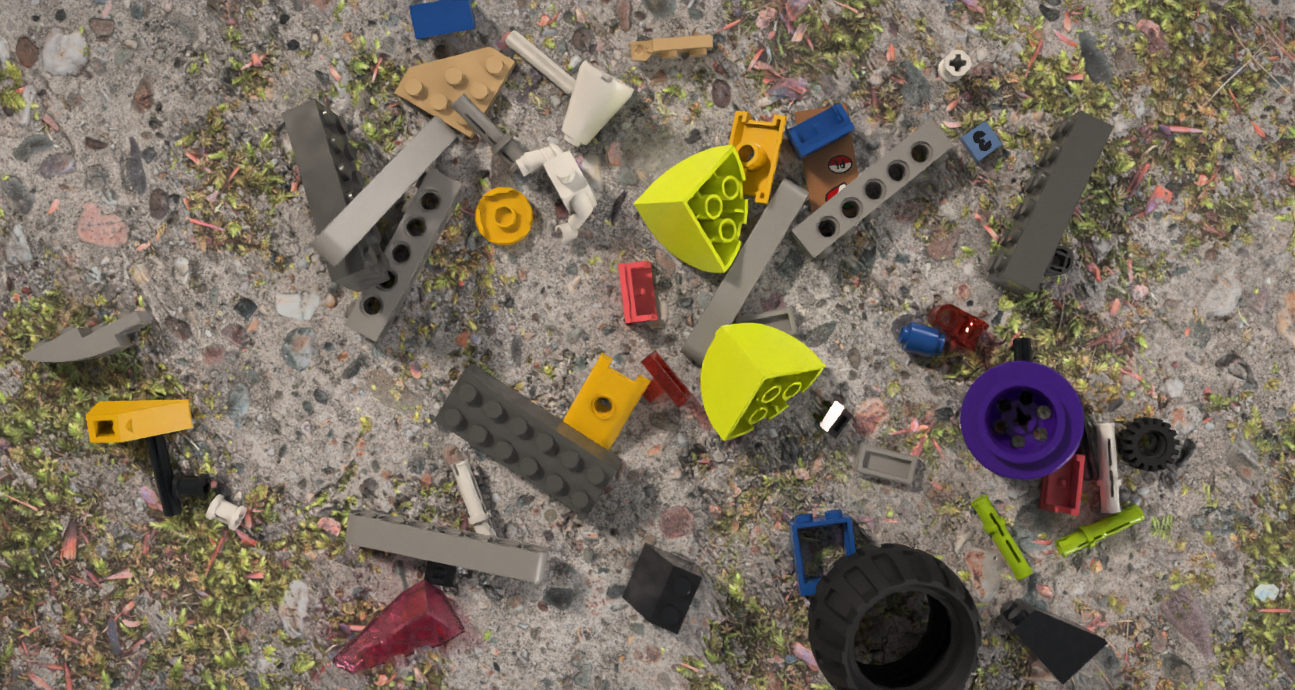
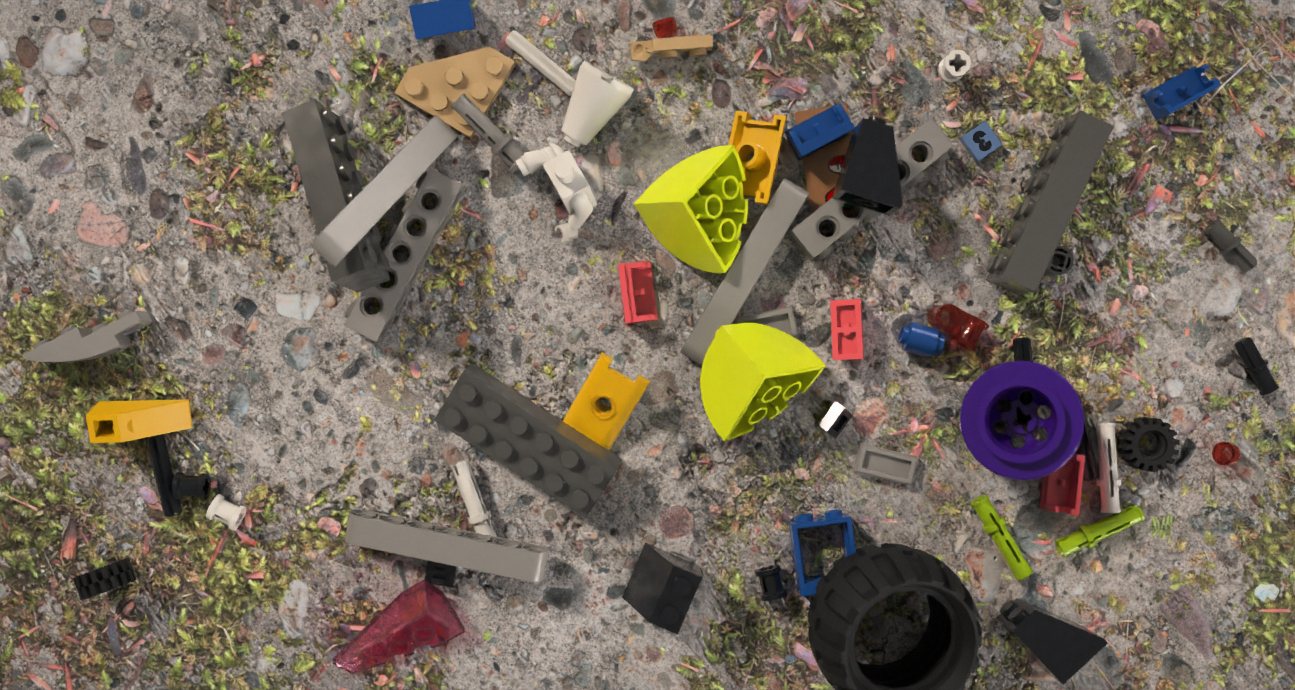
yellow tile [475,187,533,246] -> none
clear red tile [641,350,692,408] -> none
none -> black tyre [73,557,137,601]
none -> clear red hinge [652,17,677,38]
none -> black bush [755,565,787,601]
none -> coral hinge [830,299,864,360]
none -> black slope [832,116,903,216]
none -> blue hinge [1142,64,1222,120]
none -> dark grey axle [1203,219,1257,272]
none -> clear red hinge [1212,442,1241,466]
none -> black axle [1234,337,1279,395]

